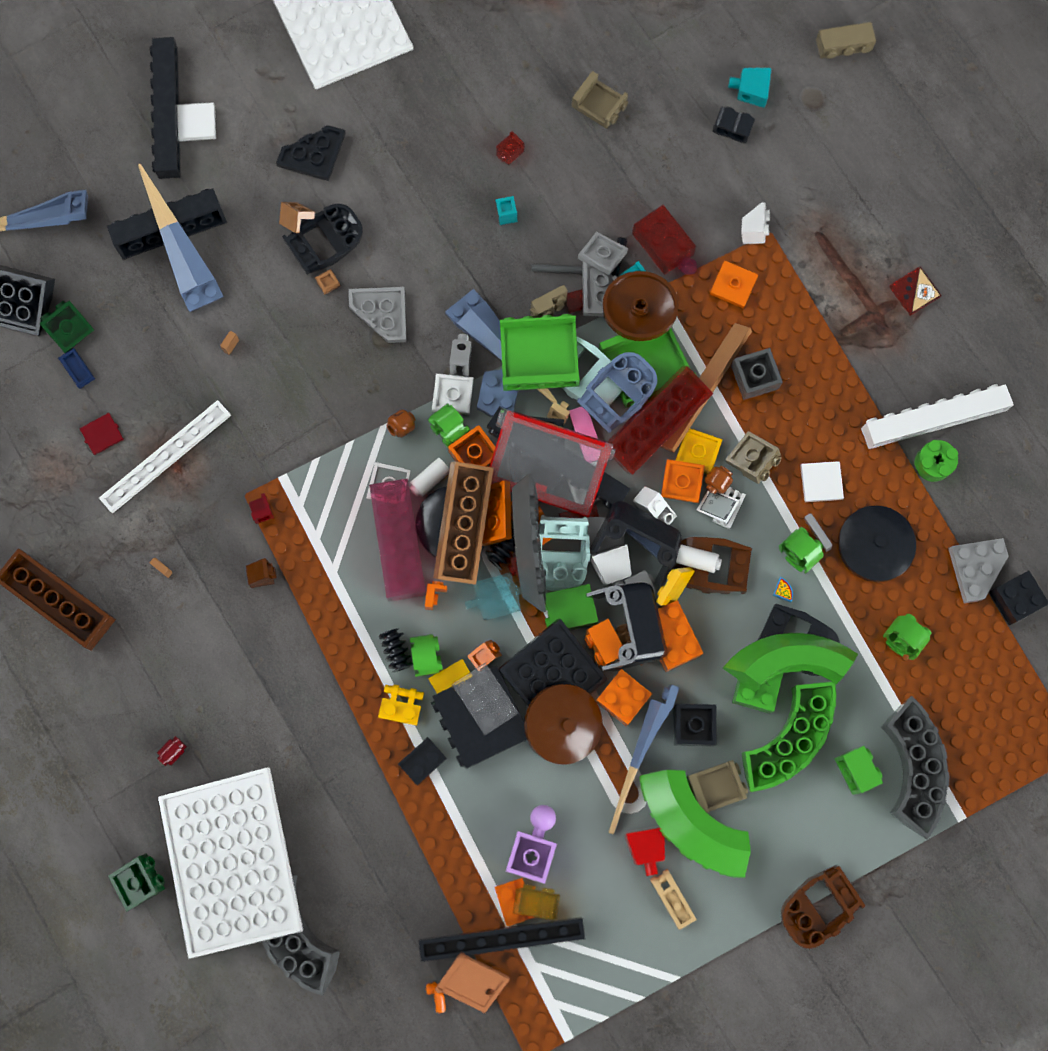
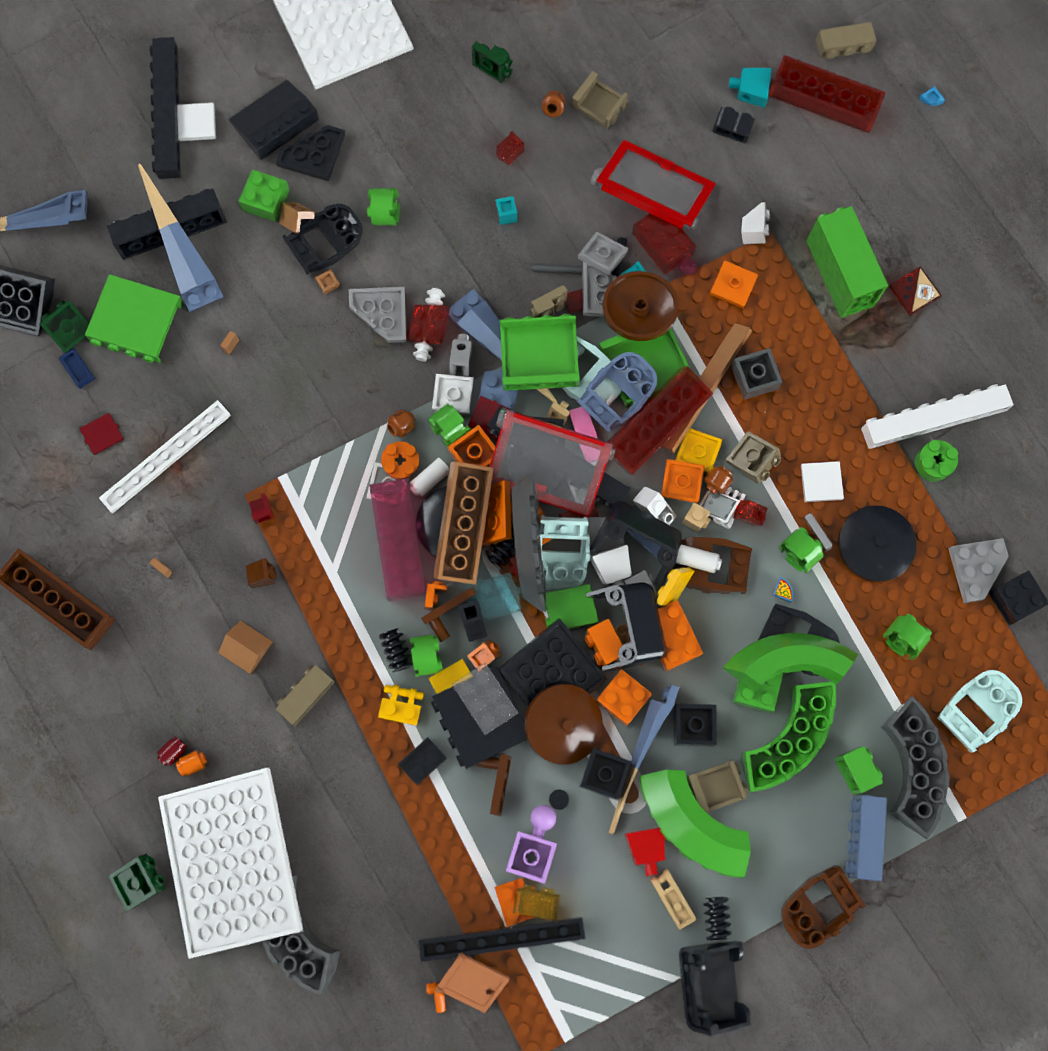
none -> bright green panel [85,274,183,363]
none -> orange brick [176,750,207,777]
none -> medium nougat slope [218,621,273,674]
none -> black slope [229,79,319,160]
none -> bright green brick [239,169,290,222]
none -> dark tan brick [275,664,335,726]
none -> bright green brick [367,188,400,226]
none -> orange plate [381,441,420,480]
none -> clear red plate [406,288,450,362]
none -> reddish brown piece [421,587,476,643]
none -> black brick [458,599,488,642]
none -> dark red piece [468,396,509,439]
none -> dark green plate [472,41,513,84]
none -> reddish brown piece [476,754,512,816]
none -> dark orange head [541,90,566,118]
none -> black tile [549,789,569,810]
none -> black brick [579,748,631,801]
none -> door [590,140,716,229]
none -> black windscreen [679,941,751,1036]
none -> tan brick [682,503,711,533]
none -> black piece [703,897,732,940]
none -> clear red brick [733,500,768,526]
none -> clear red brick [768,55,886,133]
none -> bright green container [806,206,888,318]
none -> sand blue brick [845,795,887,881]
none -> dark azure tile [919,86,945,106]
none -> light aqua slope [937,670,1022,752]

